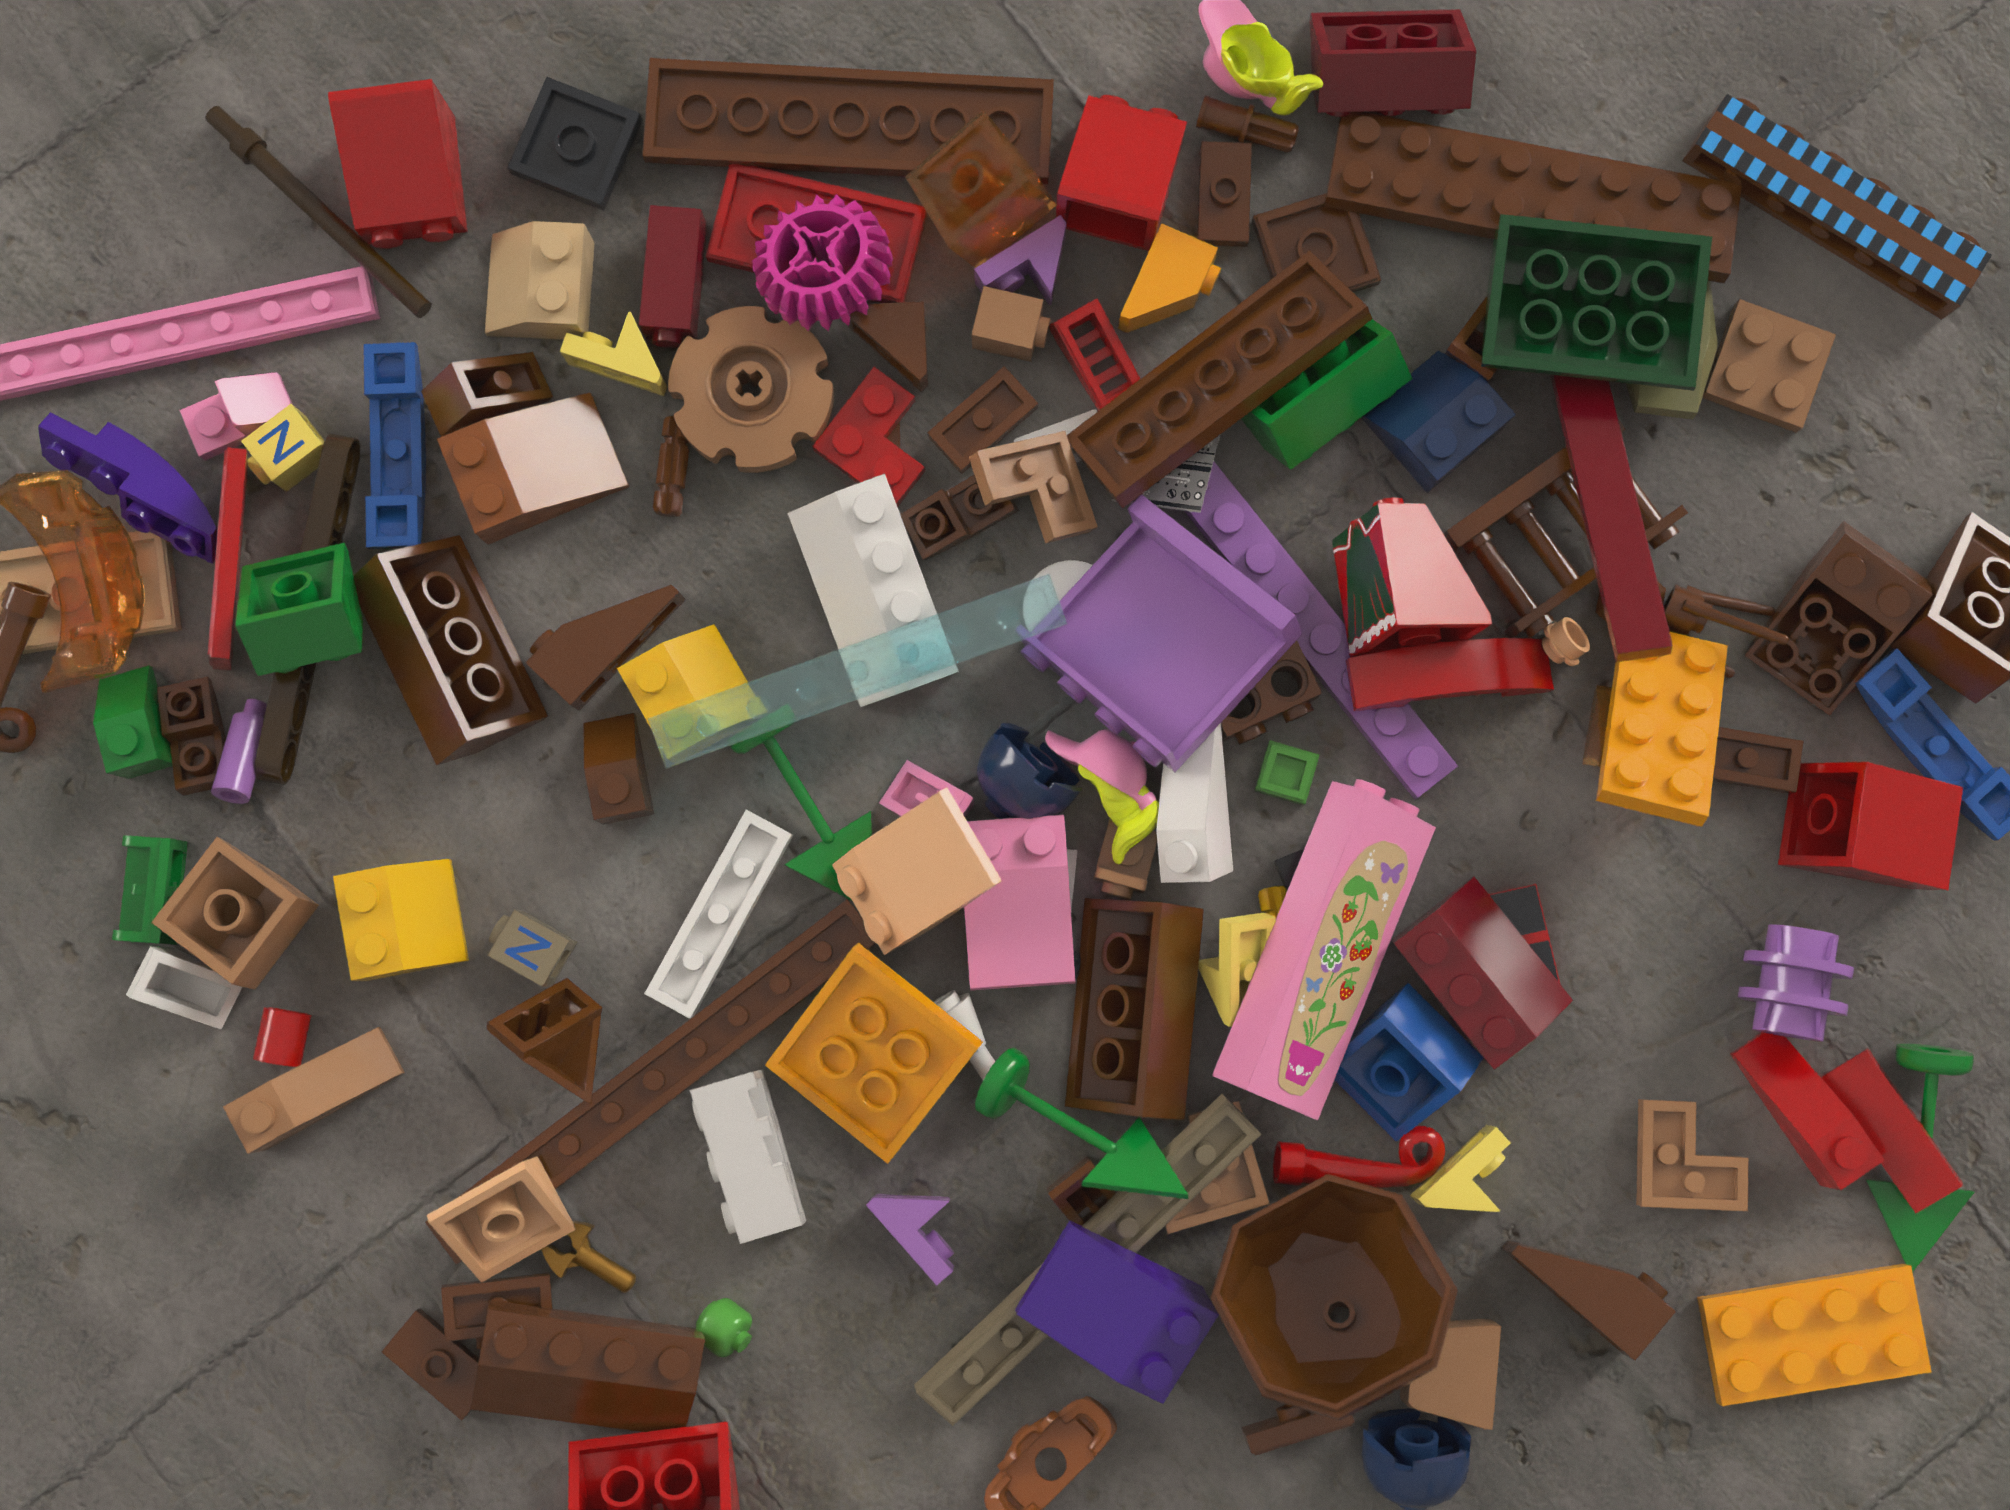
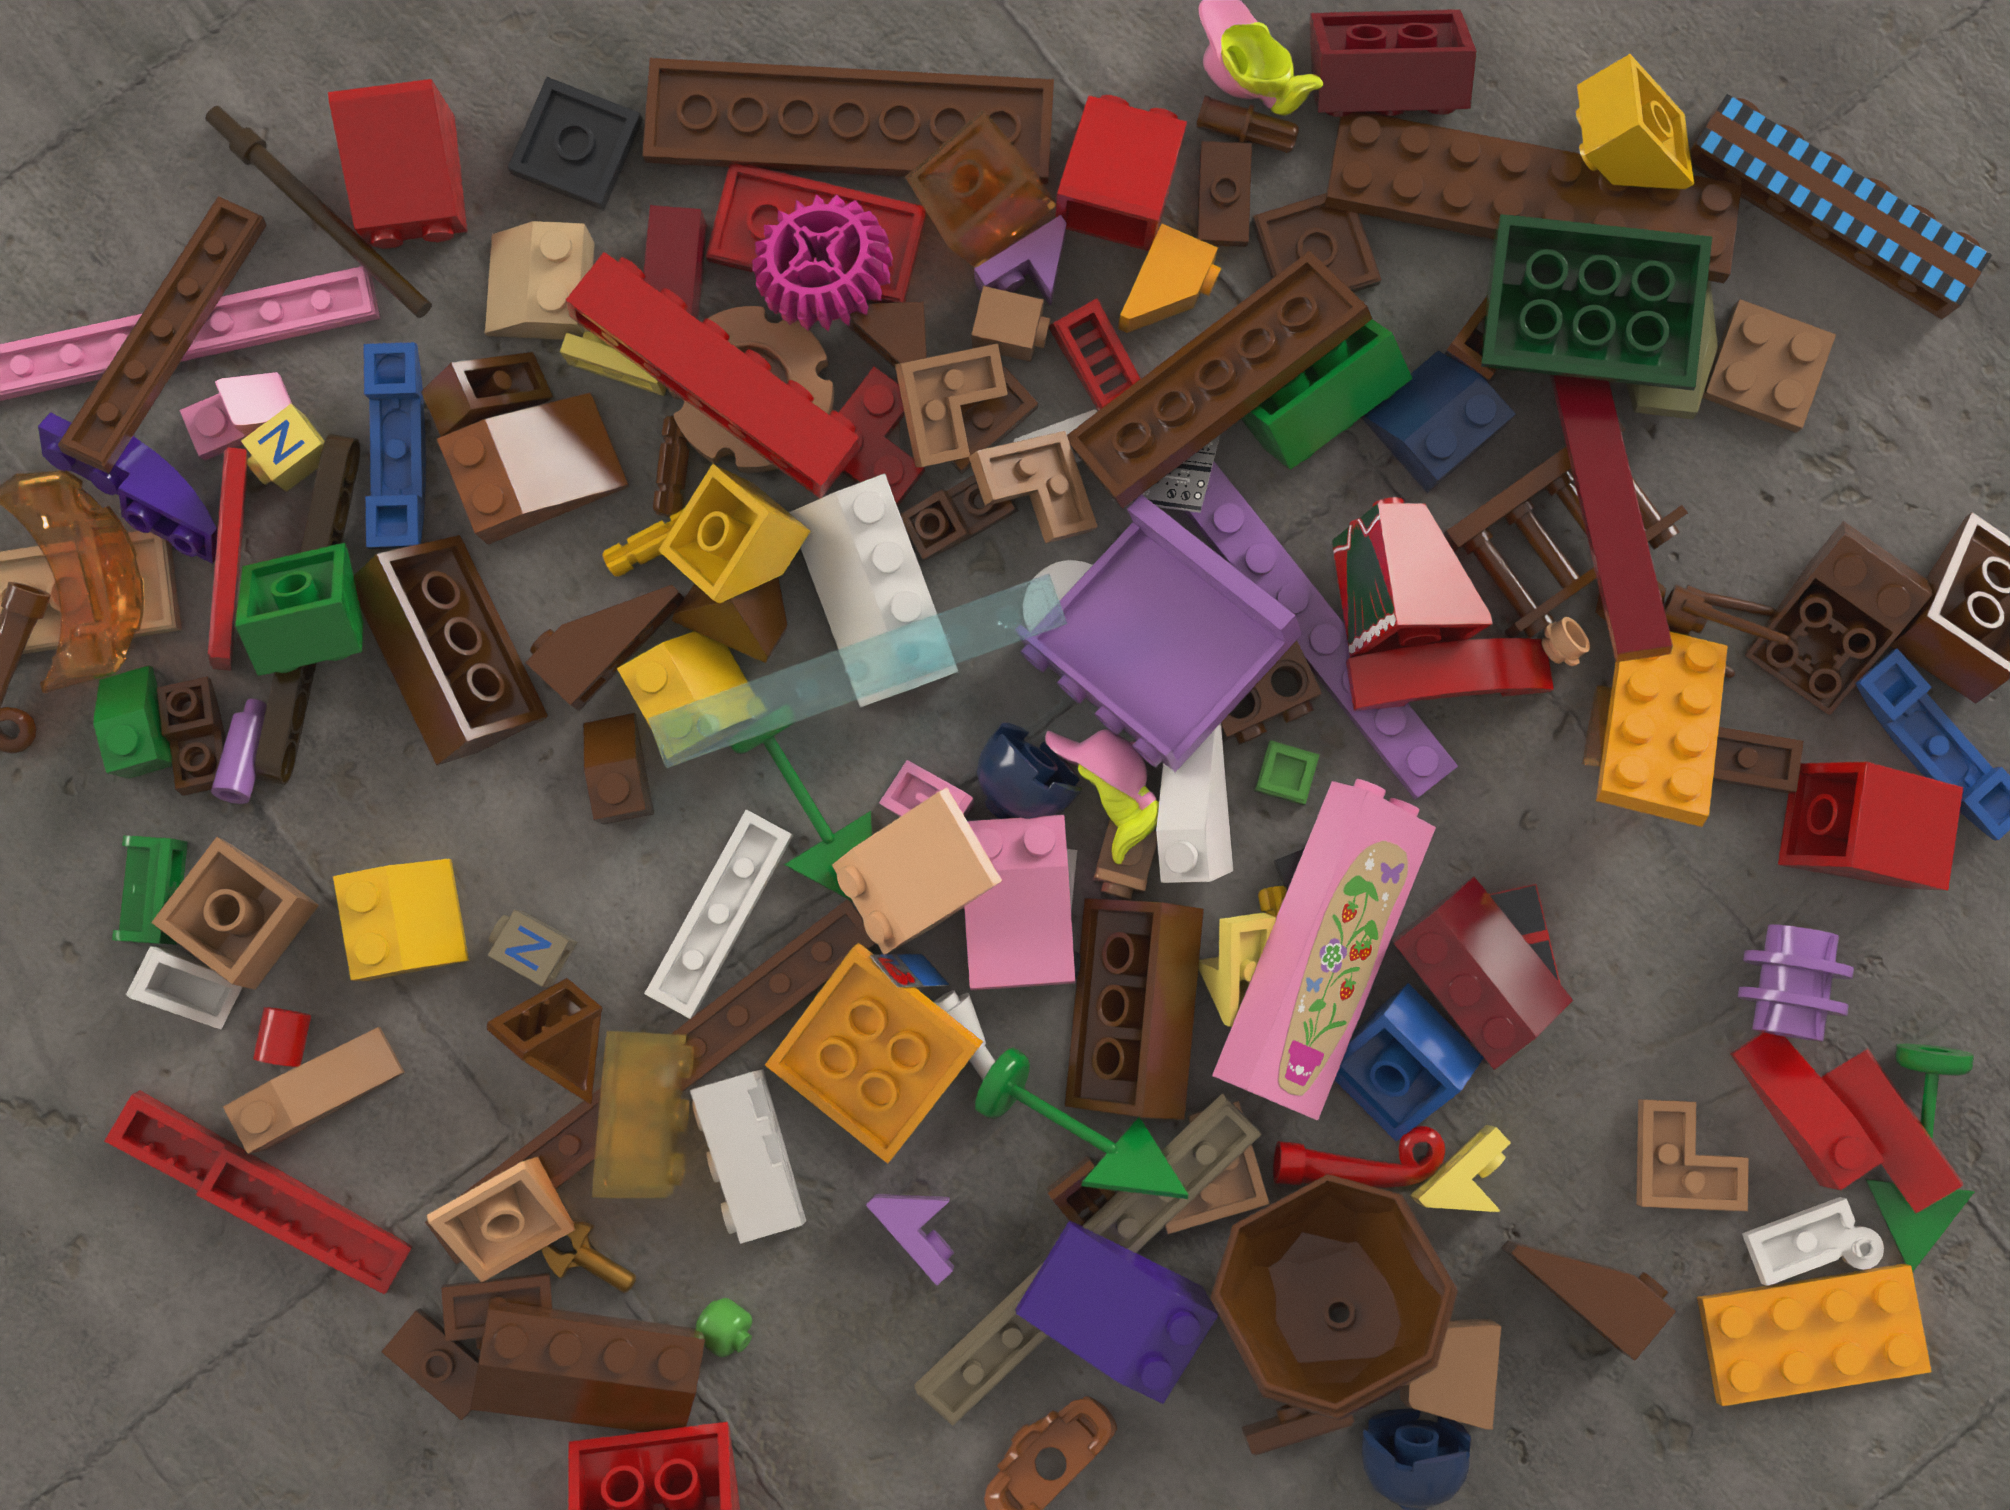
none -> reddish brown tile [58,196,267,474]
none -> red slope [104,1090,413,1295]
none -> red brick [565,252,859,498]
none -> clear yellow slope [592,1030,694,1198]
none -> yellow axle [602,509,684,577]
none -> yellow slope [658,464,810,603]
none -> reddish brown slope [672,577,788,663]
none -> sticker [870,954,949,987]
none -> medium nougat plate [895,344,1008,467]
none -> yellow slope [1576,54,1694,189]
none -> white hinge [1742,1197,1884,1286]

